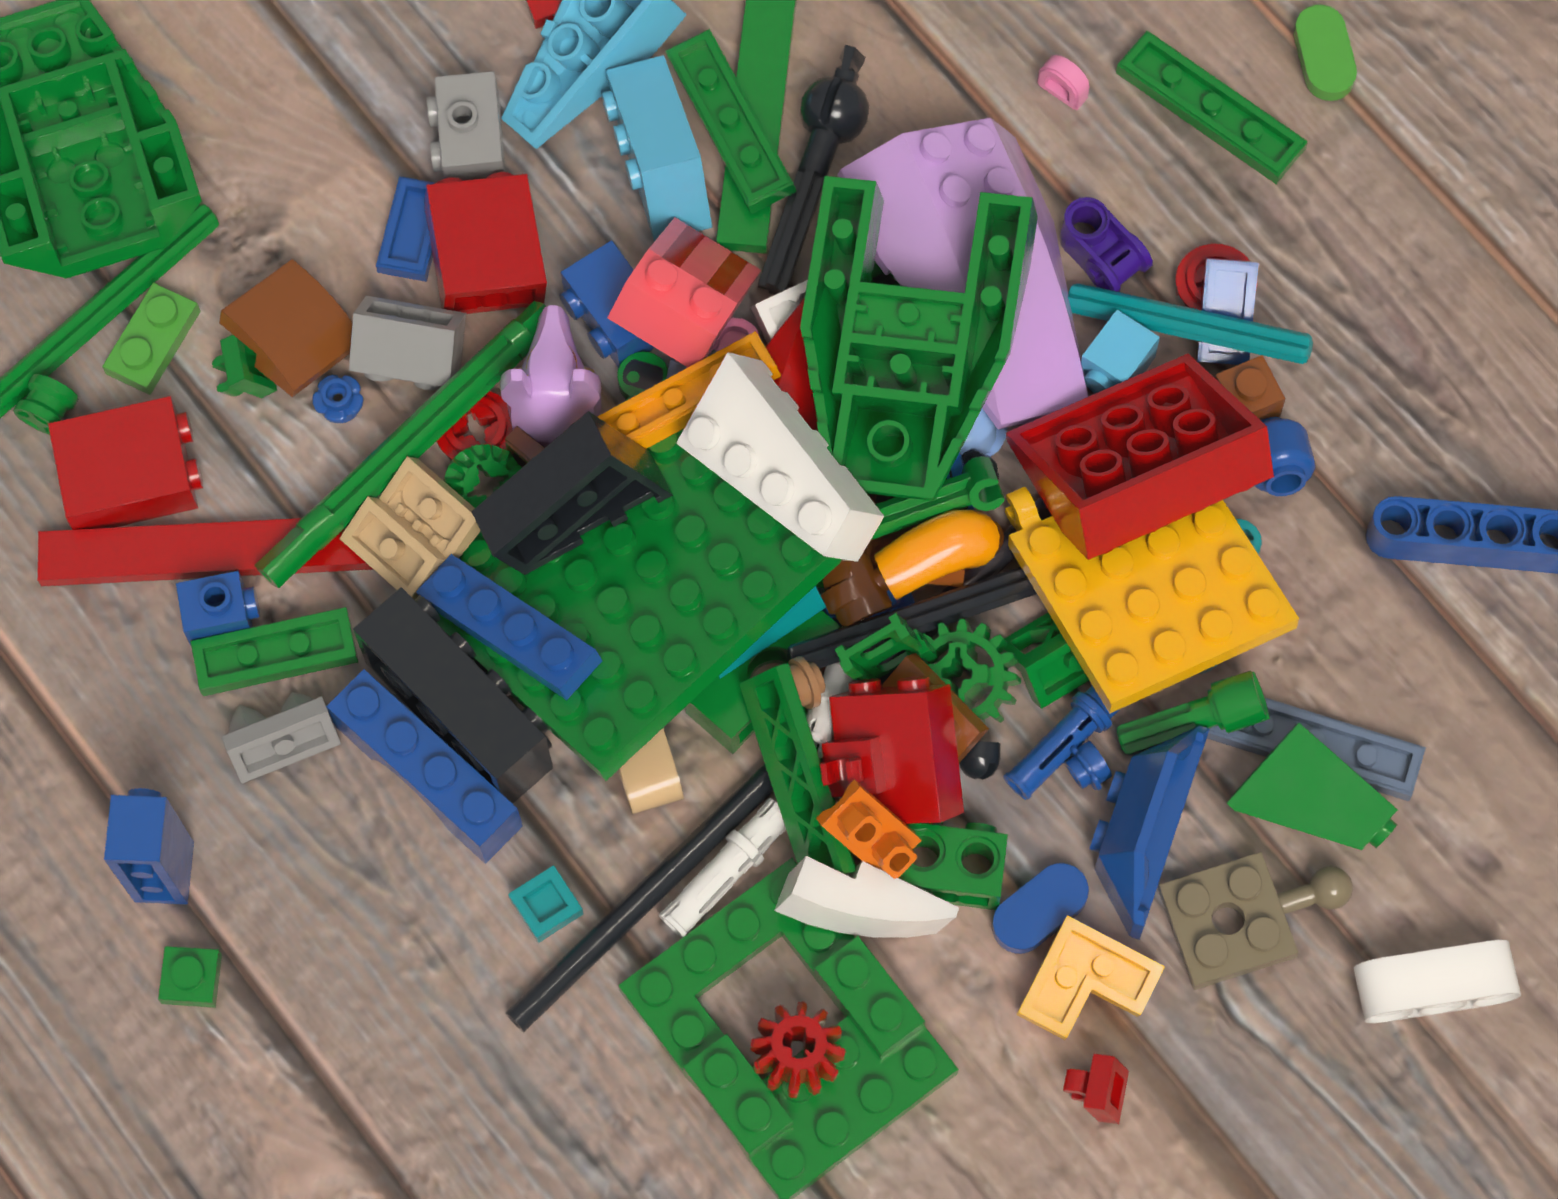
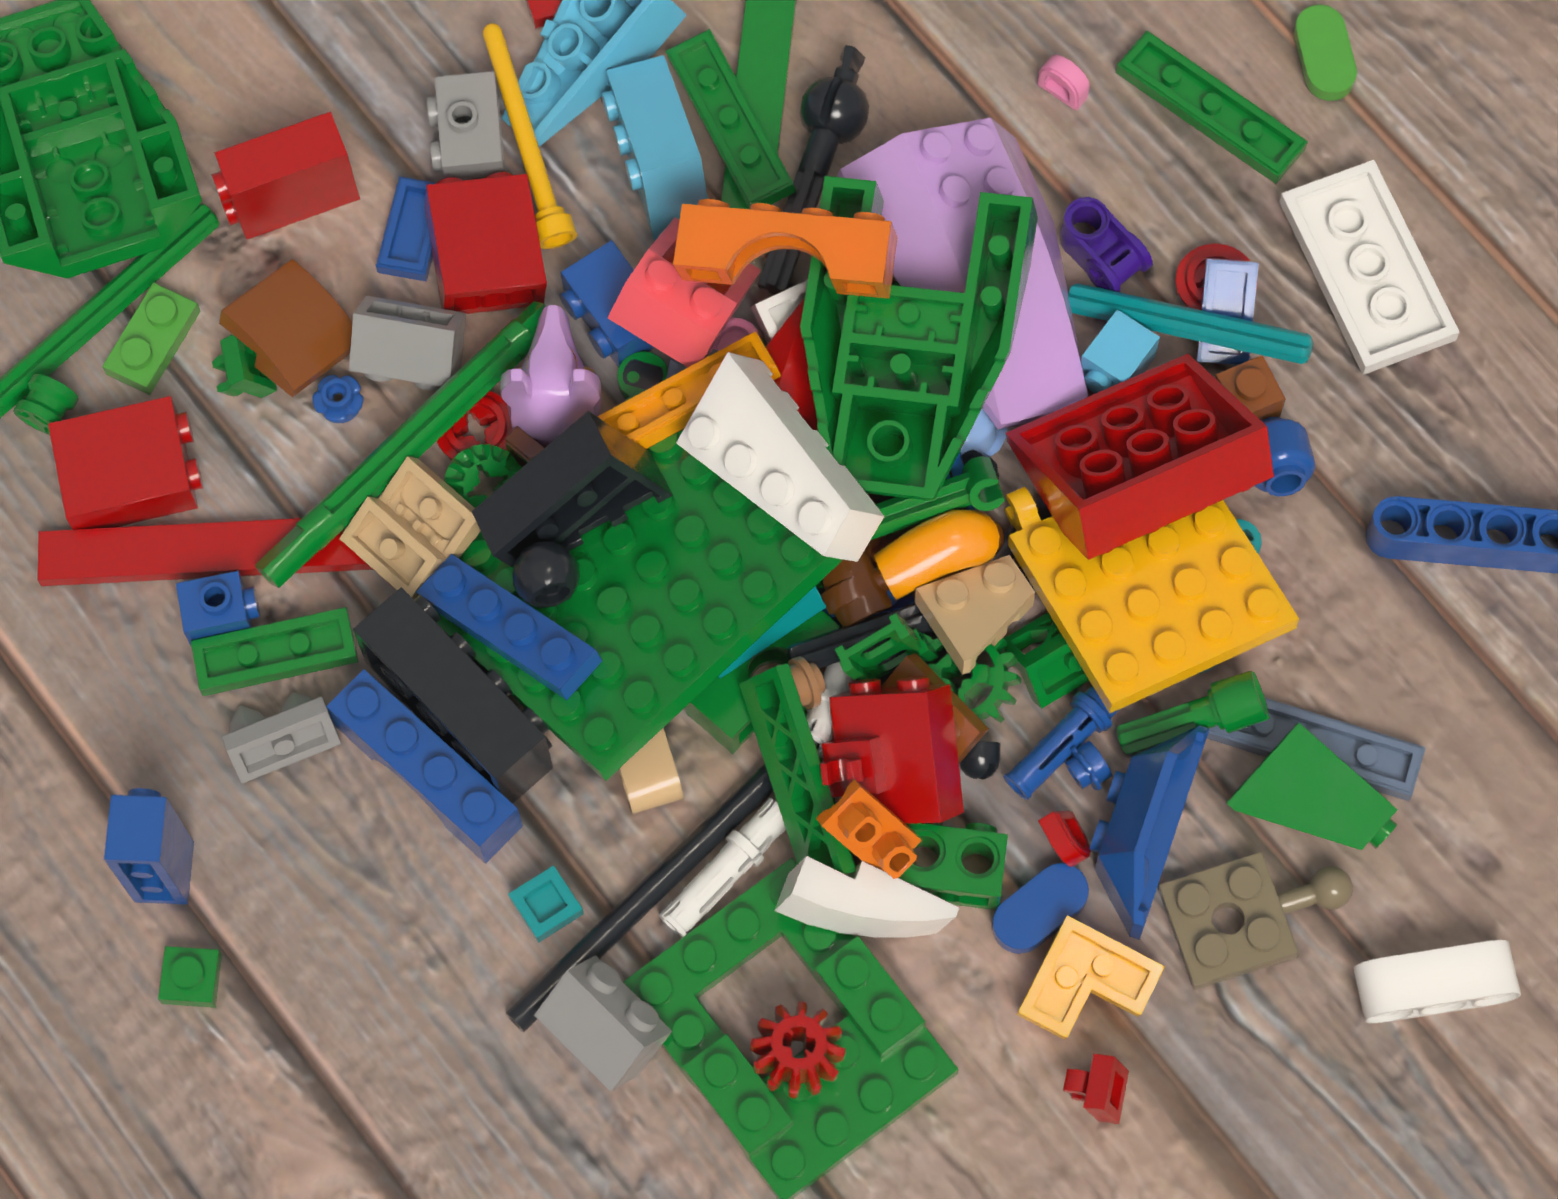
none -> red brick [211,111,360,240]
none -> yellow piece [483,23,577,249]
none -> black piece [512,541,580,608]
none -> light grey brick [534,955,672,1092]
none -> orange arch [673,199,898,299]
none -> tan wing [914,555,1035,675]
none -> red tile [1038,810,1091,867]
none -> white plate [1279,160,1460,375]

